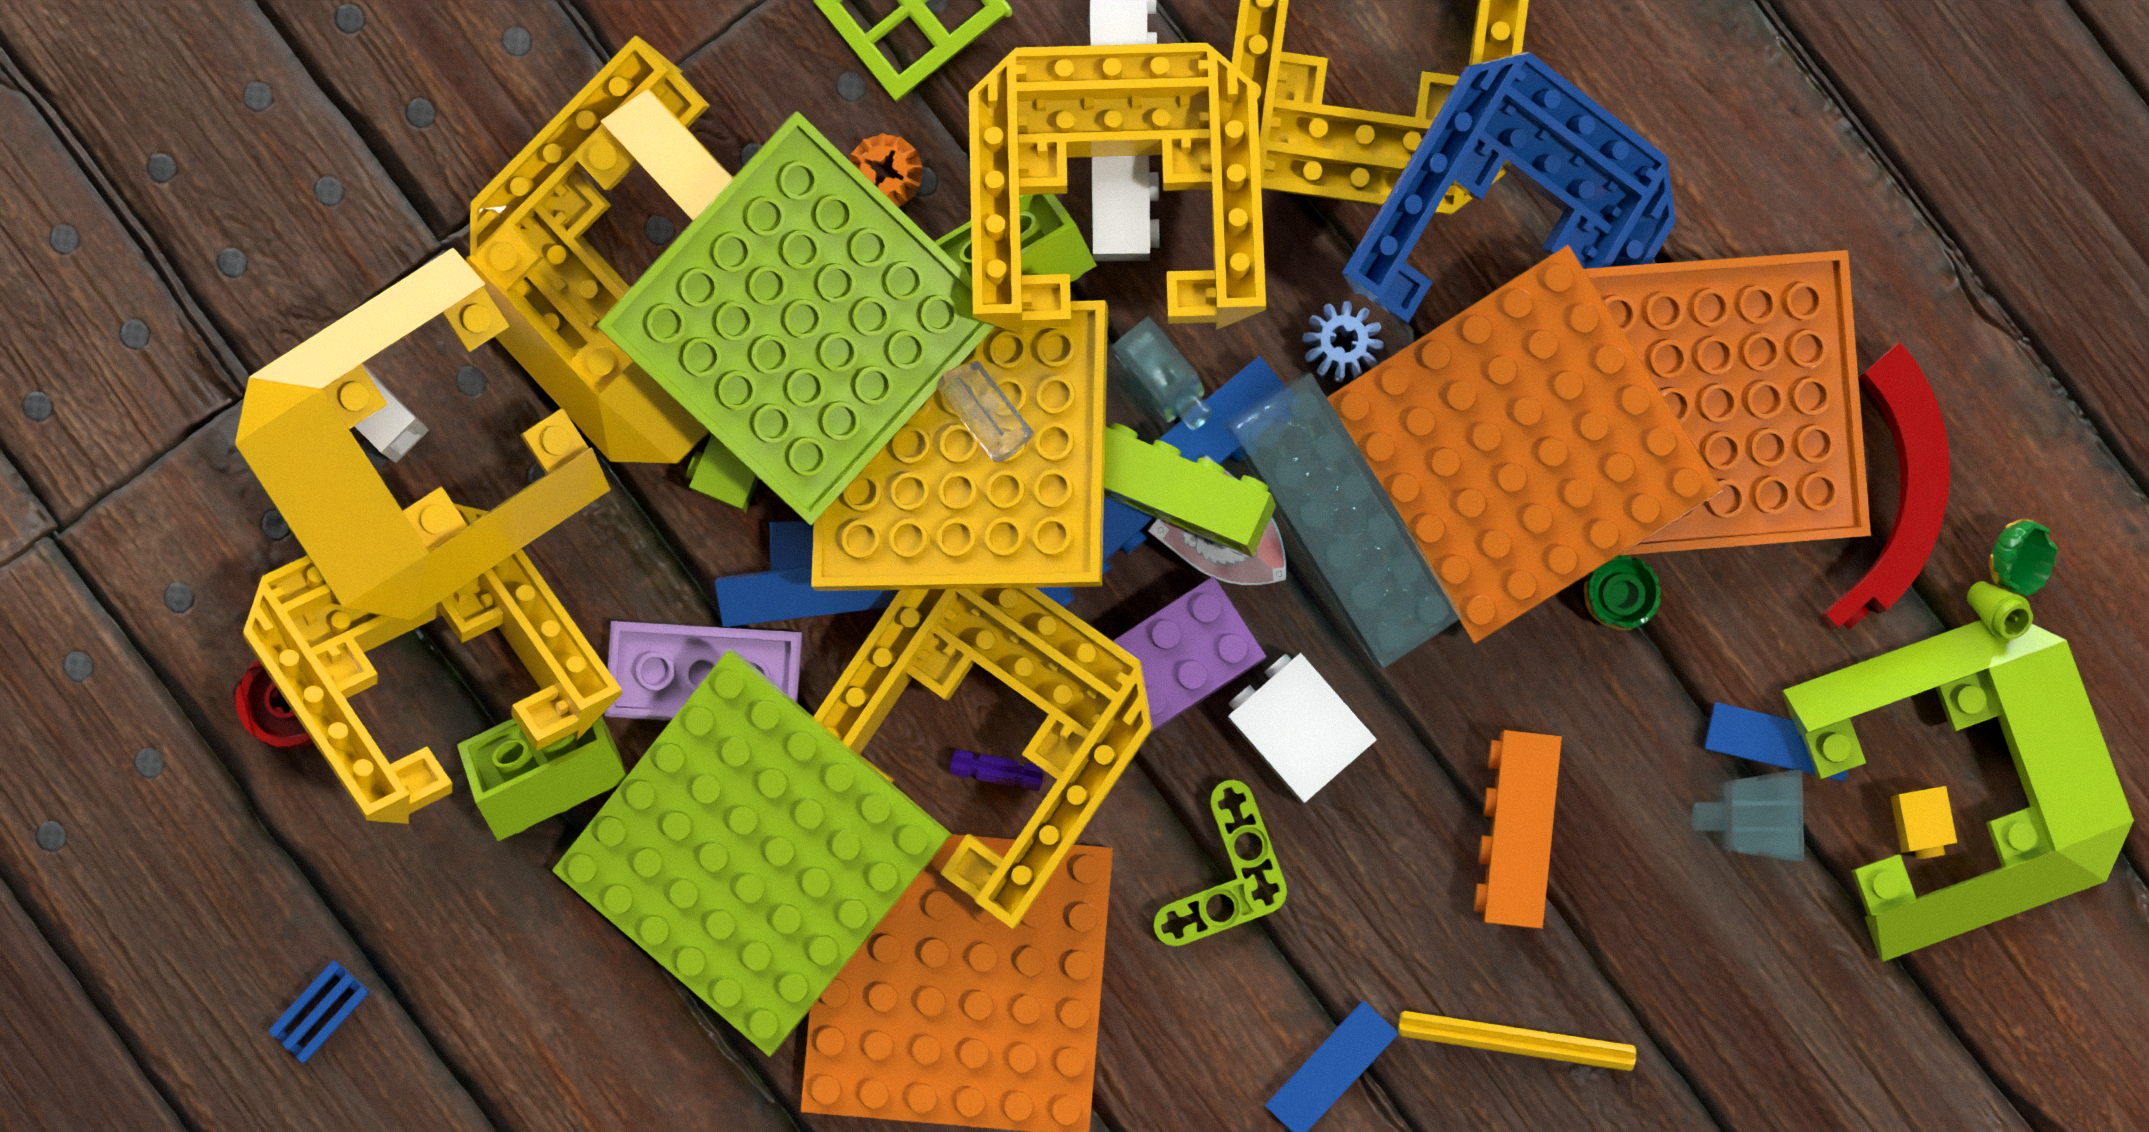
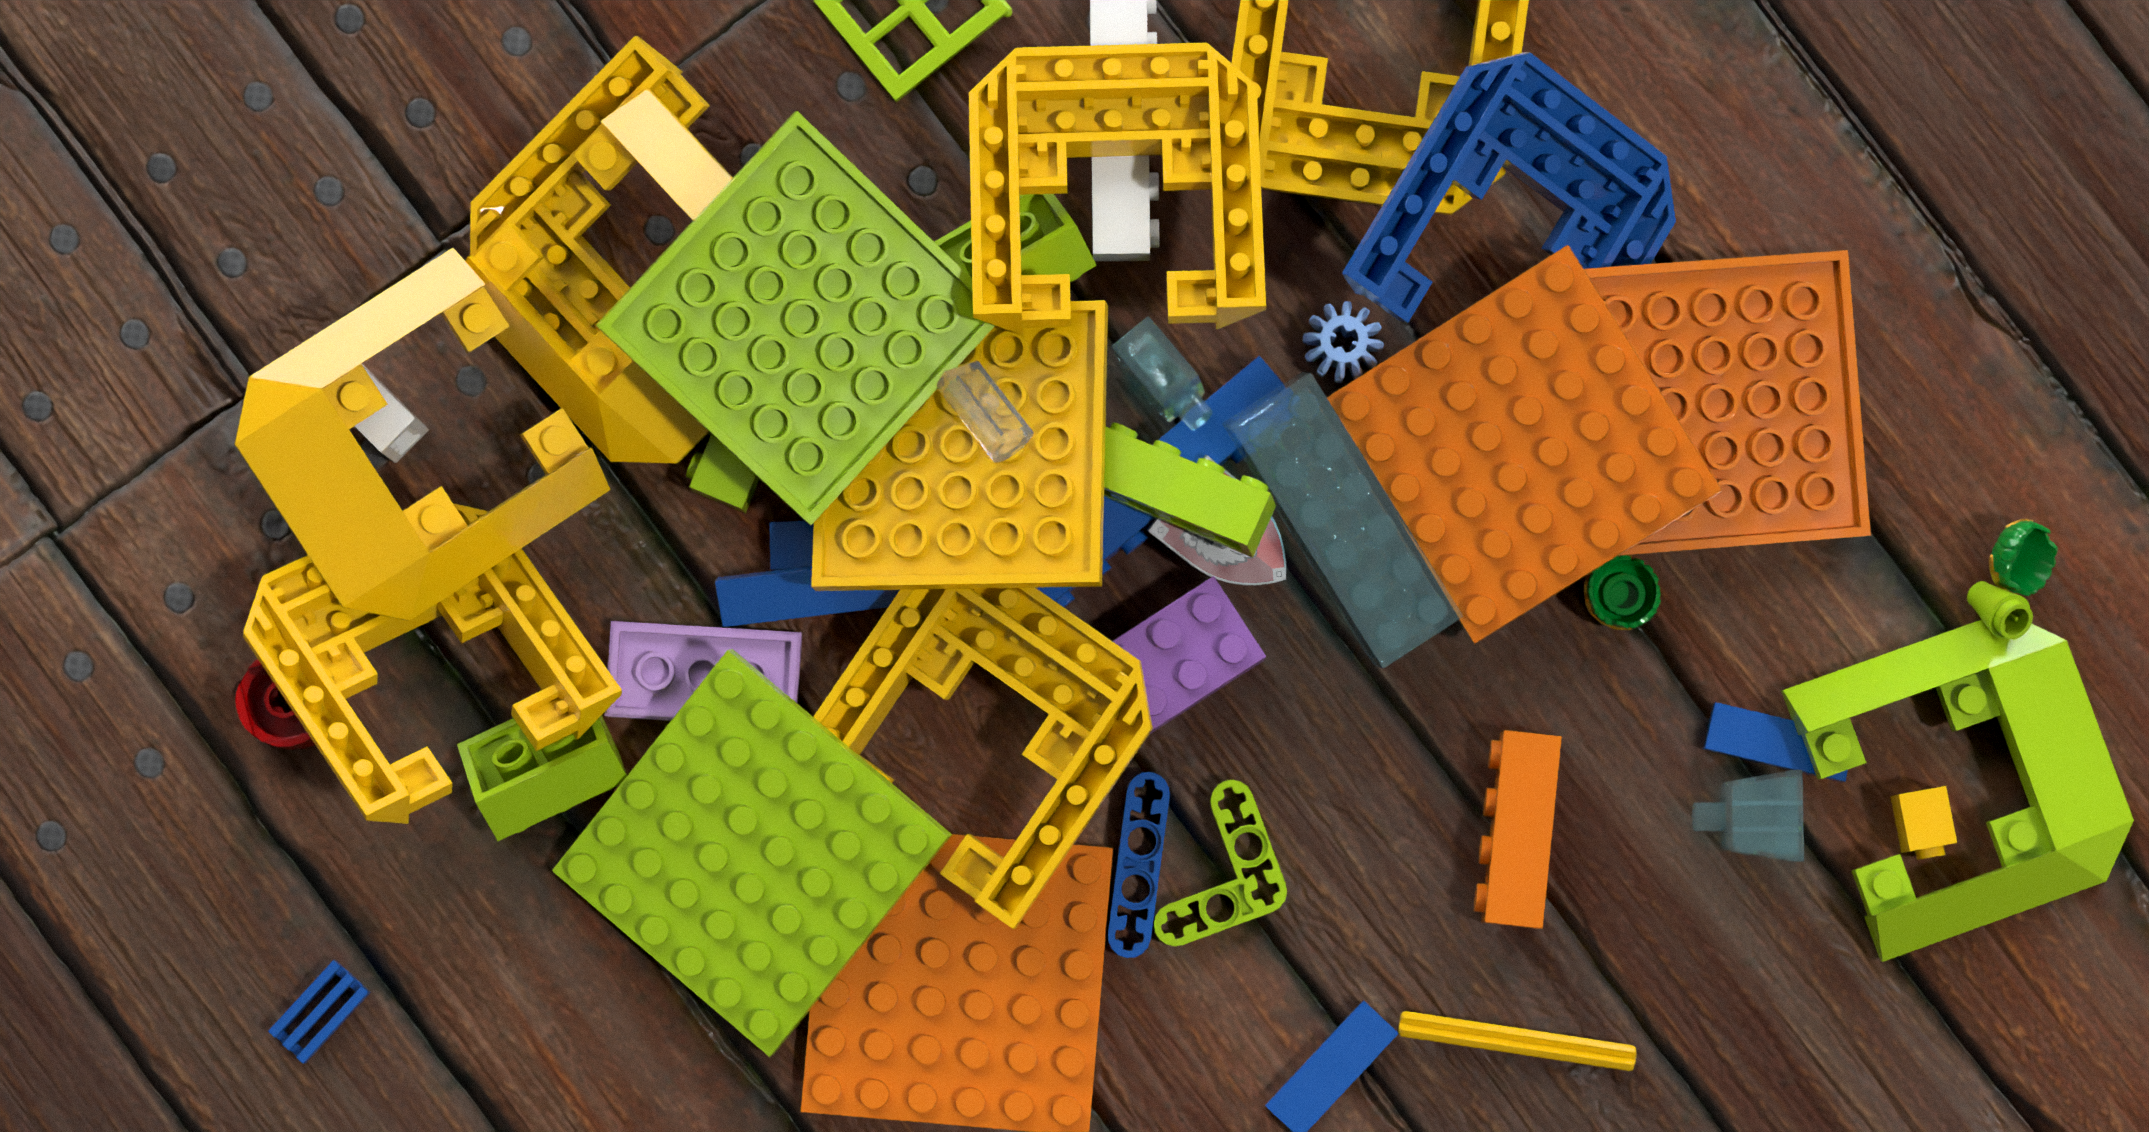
orange gear [849,133,922,207] -> none
dark purple axle [950,750,1044,791] -> none
white brick [1227,653,1377,805] -> none
red arch [1819,342,1950,631] -> none
none -> blue beam [1108,772,1170,958]

